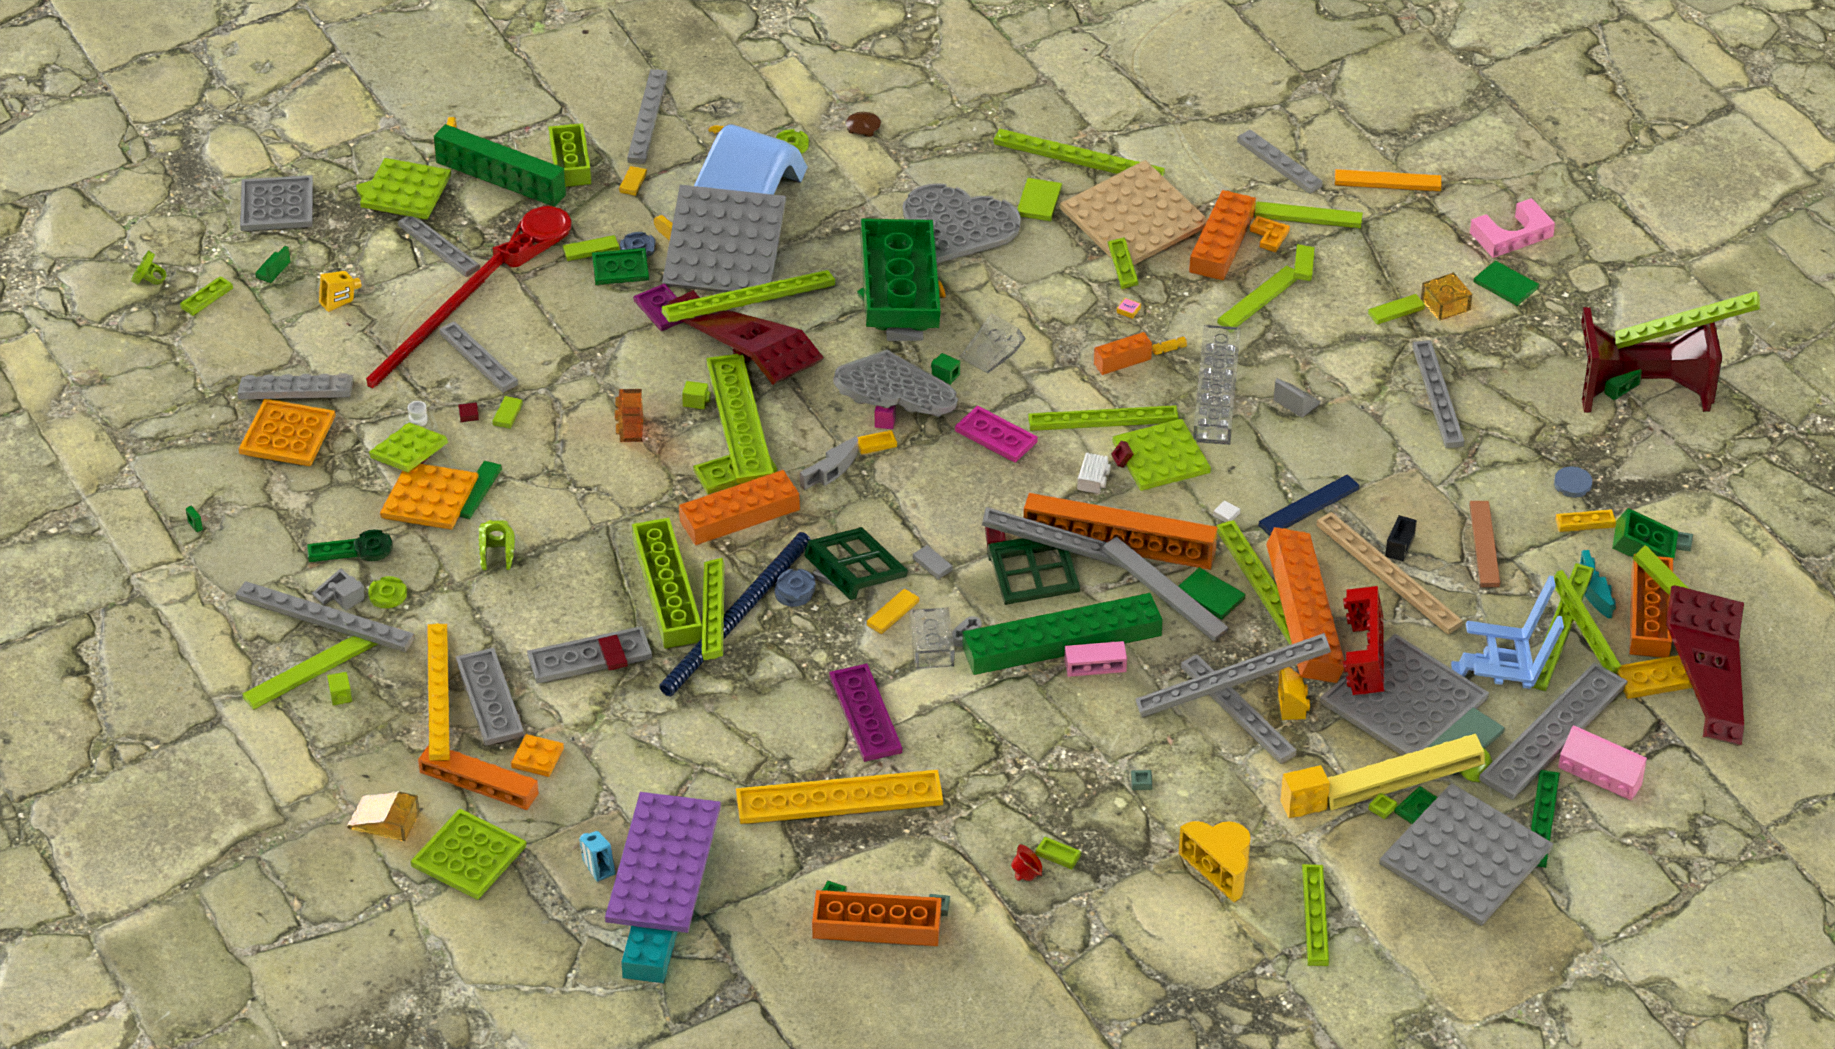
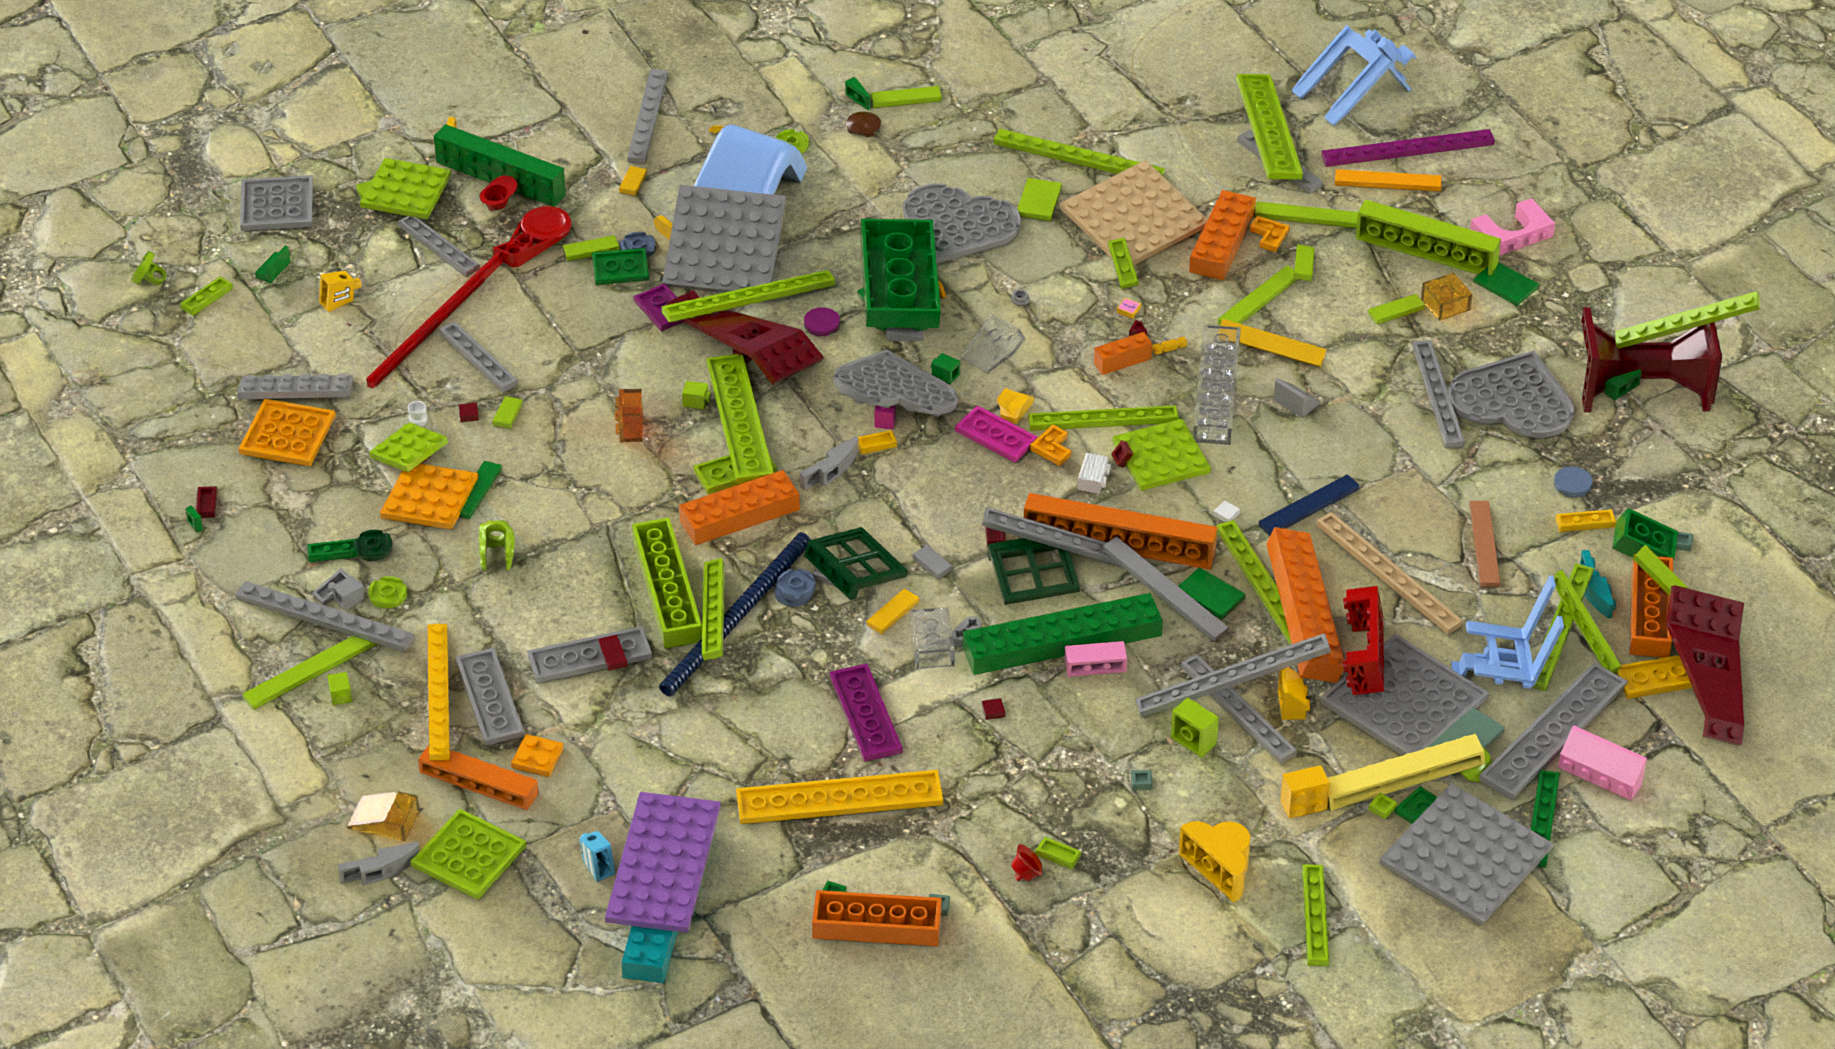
lime brick [548,123,591,187] -> none
black panel [1385,515,1417,562] -> none
none -> dark red tile [196,486,218,518]
none -> light grey slope [338,842,419,886]
none -> red piece [479,176,517,212]
none -> magenta tile [804,307,840,336]
none -> green slope [845,77,870,111]
none -> lime tile [871,86,942,108]
none -> dark red tile [982,698,1005,720]
none -> yellow slope [996,388,1034,425]
none -> light grey plate [1011,289,1029,306]
none -> light orange plate [1030,425,1071,466]
none -> dark red tile [1129,319,1147,336]
none -> lime brick [1170,697,1219,758]
none -> yellow tile [1217,319,1327,368]
none -> lime plate [1236,73,1303,180]
none -> light blue piece [1292,25,1416,126]
none -> magenta plate [1321,129,1495,167]
none -> lime brick [1356,199,1501,275]
none -> light grey plate [1448,350,1574,439]

